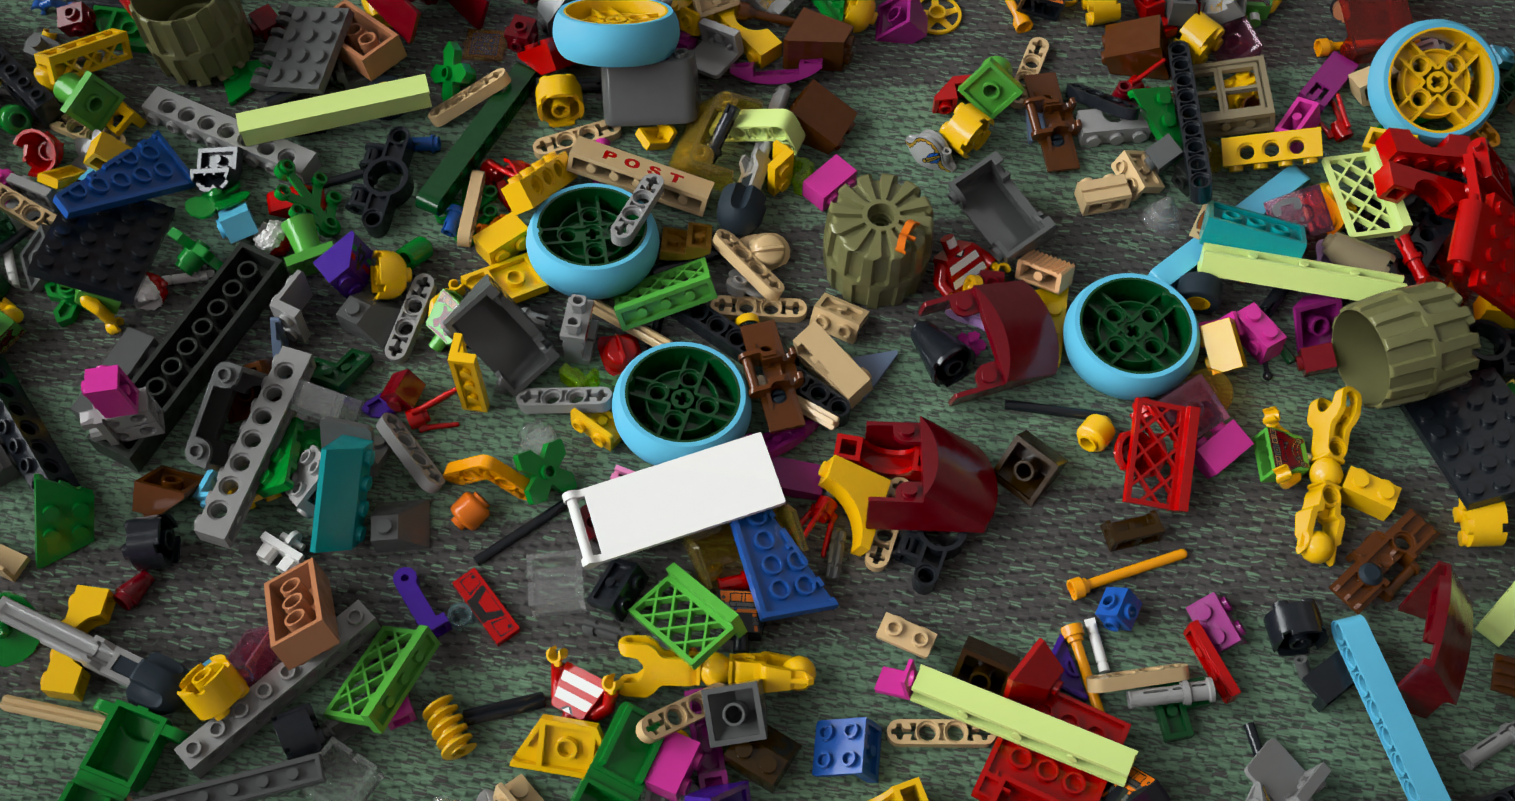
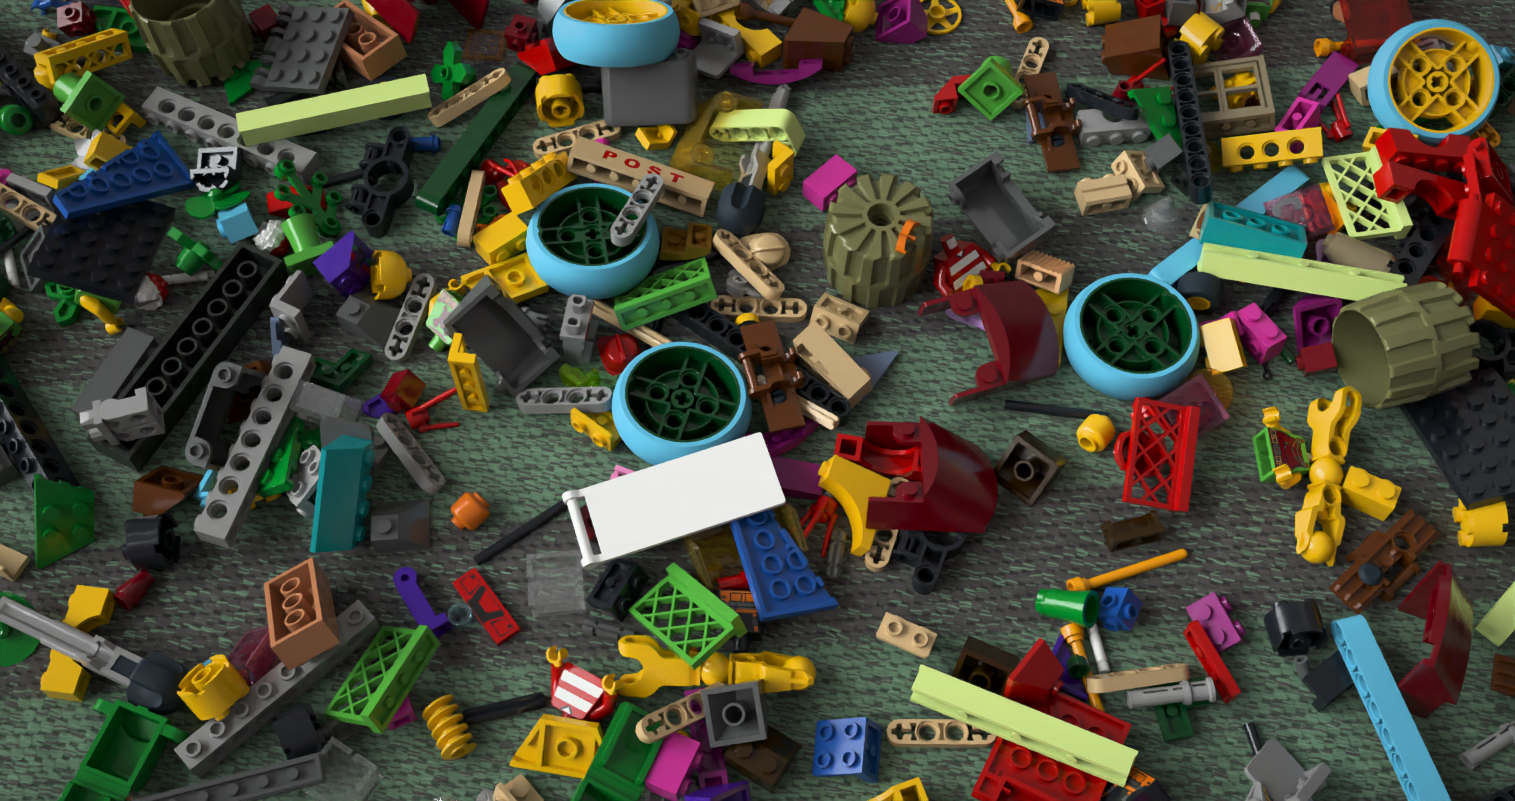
tan axle [0,694,107,731] -> none
red helmet [12,128,65,177] -> none
dark pink brick [81,365,139,419] -> none
white hips [256,530,306,573] -> none
green brick [396,236,433,270] -> none
light orange beam [443,454,530,500] -> none
green plant [513,439,577,505] -> none
clear brick [518,419,557,456] -> none
black pin [693,103,741,175] -> none
reddish brown slope [788,79,858,155] -> none
clear neon green bracket [791,155,815,197] -> none
dark pink bracket [874,659,918,700] -> none
light grey hat [905,129,957,173] -> none
black cone [910,321,976,387] -> none
yellow brick [939,102,994,159] -> none
dark pink plant [957,331,987,357] -> none
dark pink brick [1194,419,1254,479] -> none
red pin [1394,233,1433,284] -> none
none -> green plant [1035,588,1100,629]
none -> dark green hinge [1066,654,1091,679]

